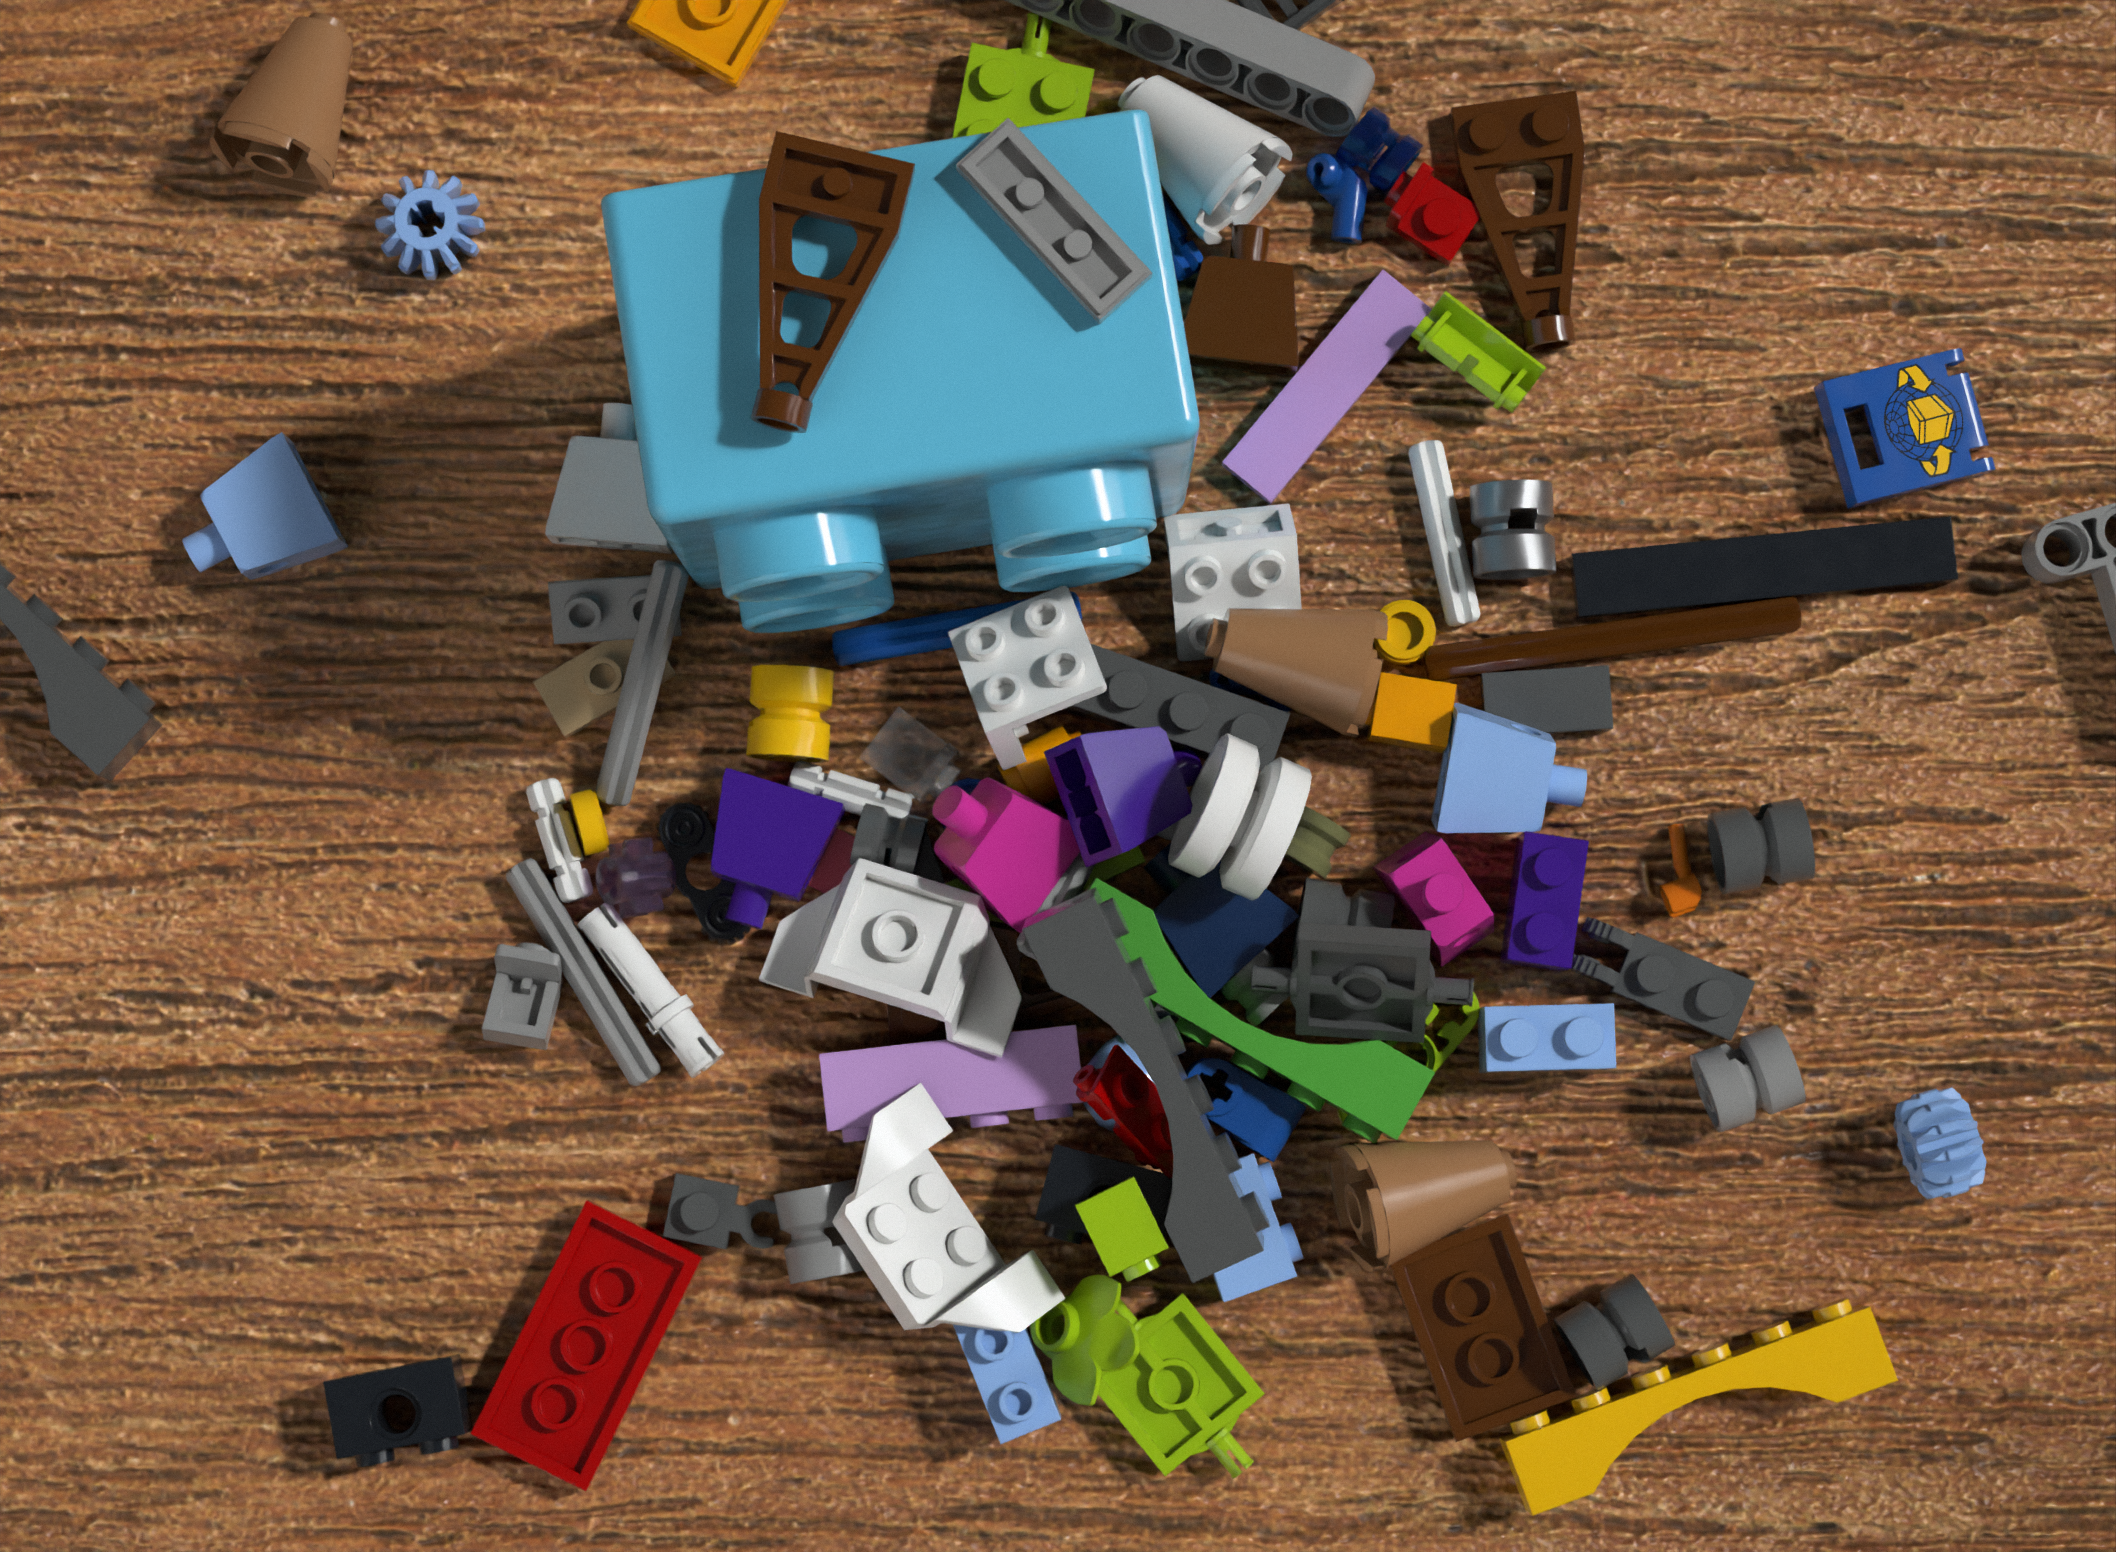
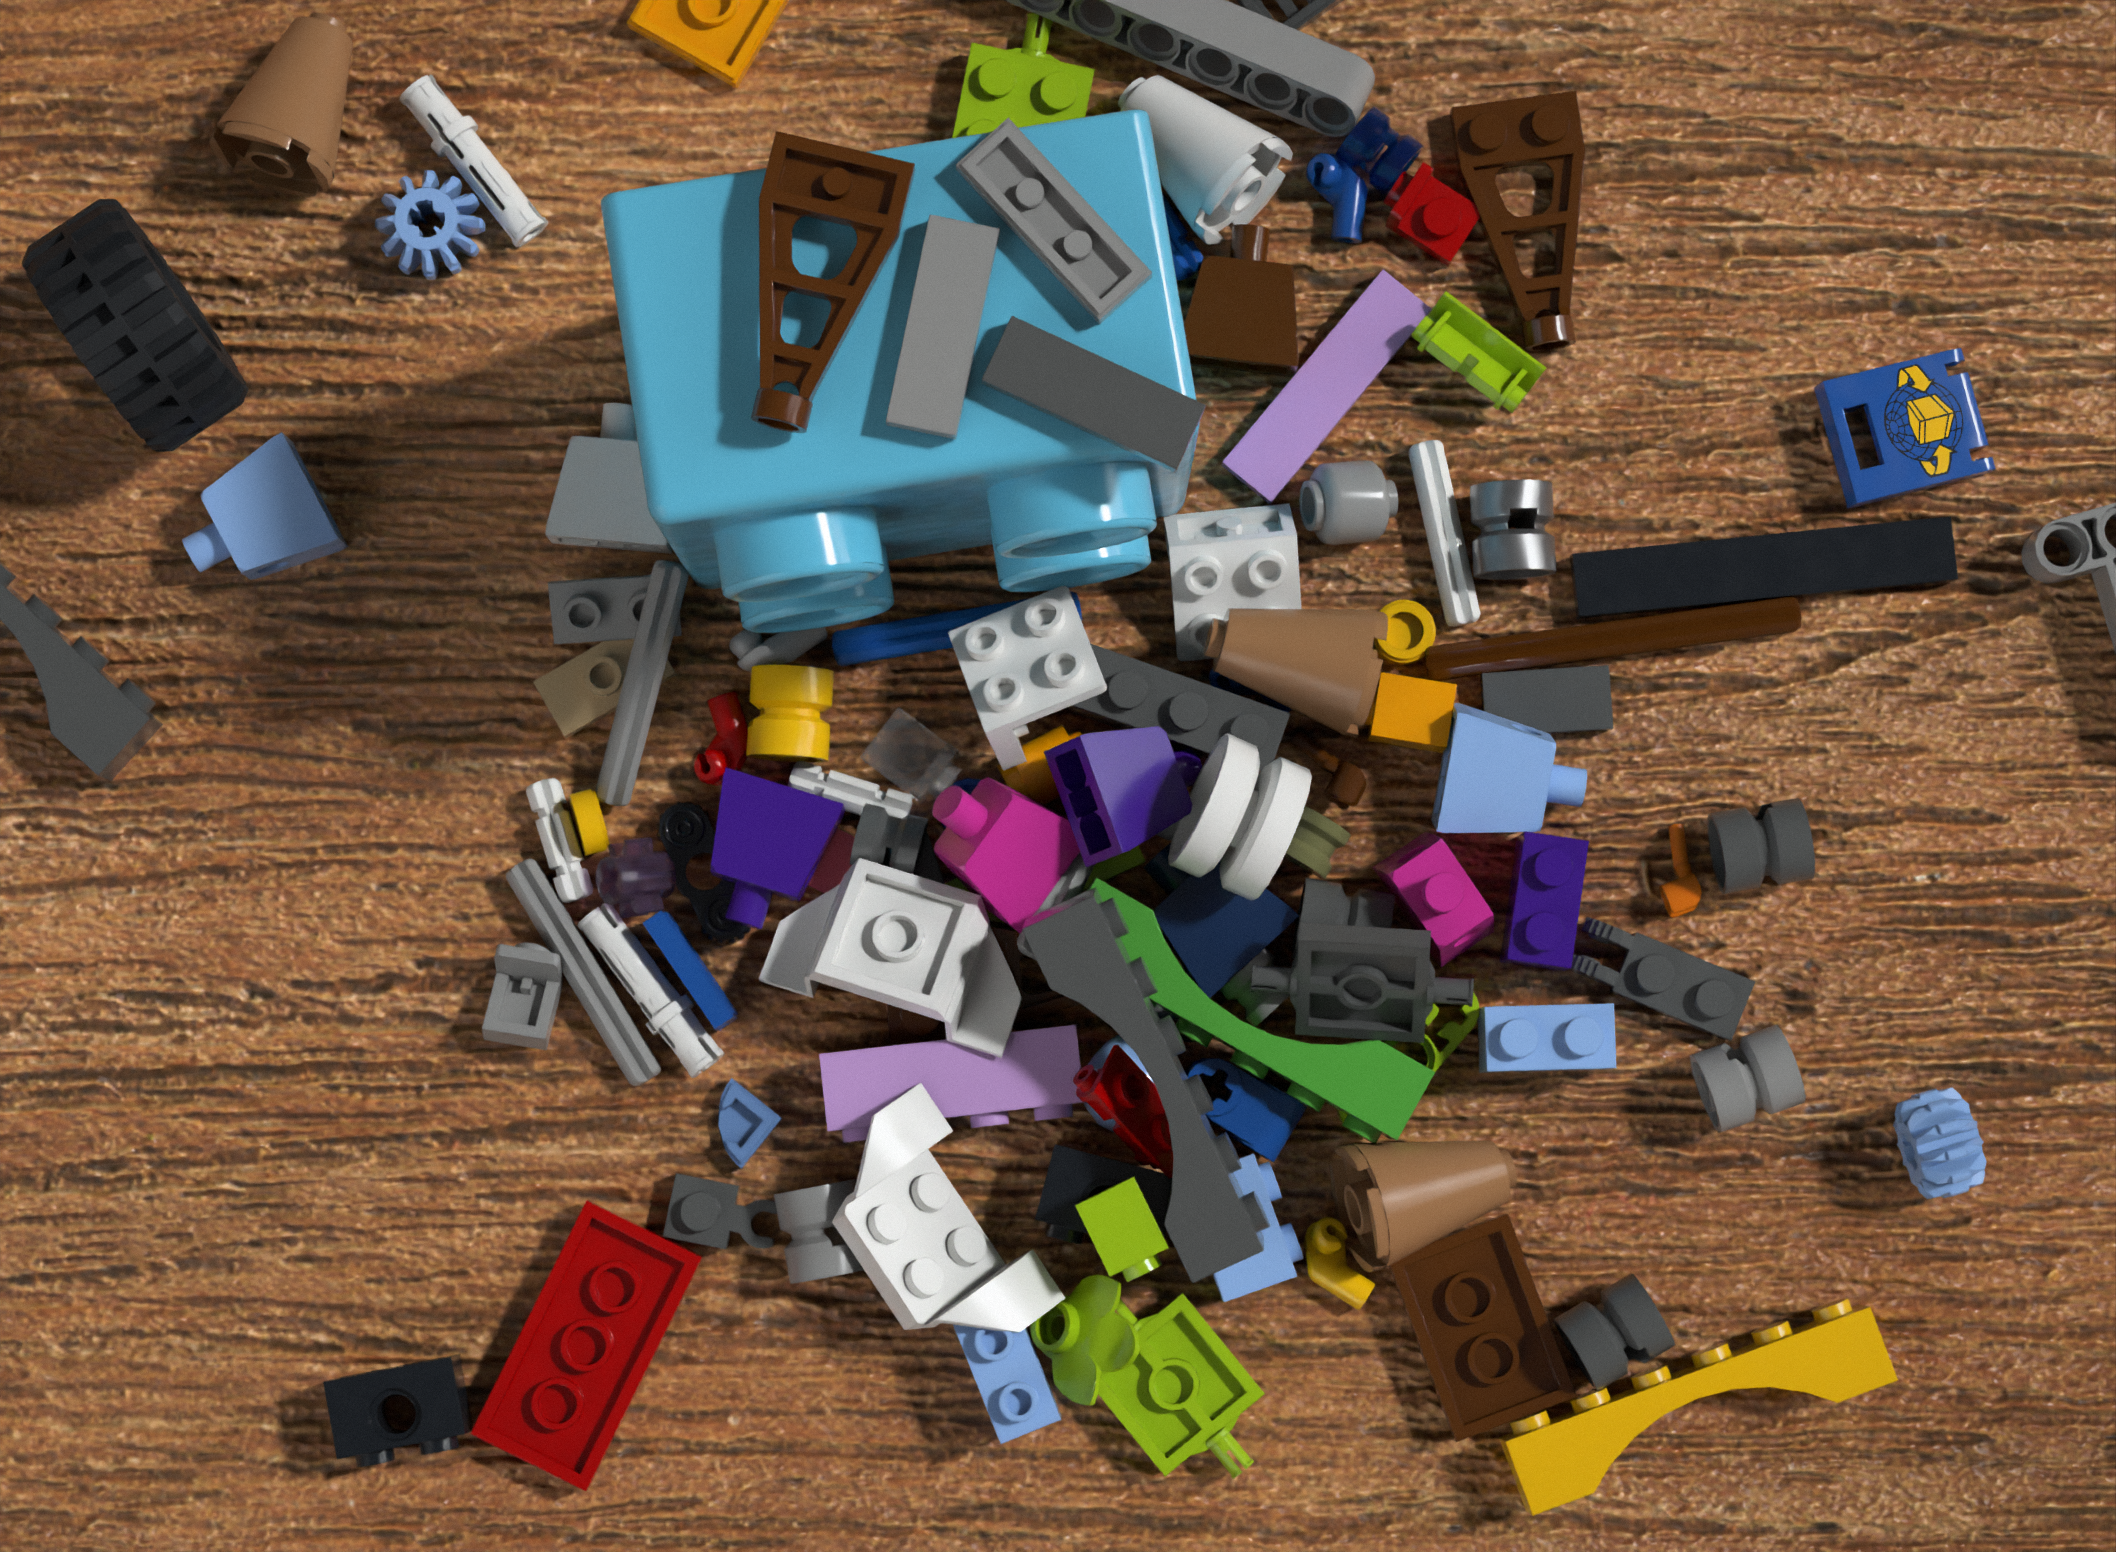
none -> black tyre [22,199,248,452]
none -> white pin [400,74,548,247]
none -> blue tile [643,910,738,1031]
none -> red arm [694,691,748,786]
none -> medium blue tile [718,1078,783,1169]
none -> light grey arm [729,627,827,672]
none -> light grey tile [886,214,1000,439]
none -> dark grey tile [982,316,1206,473]
none -> reddish brown hand [1291,730,1367,807]
none -> light grey head [1299,460,1398,545]
none -> yellow arm [1303,1217,1375,1311]

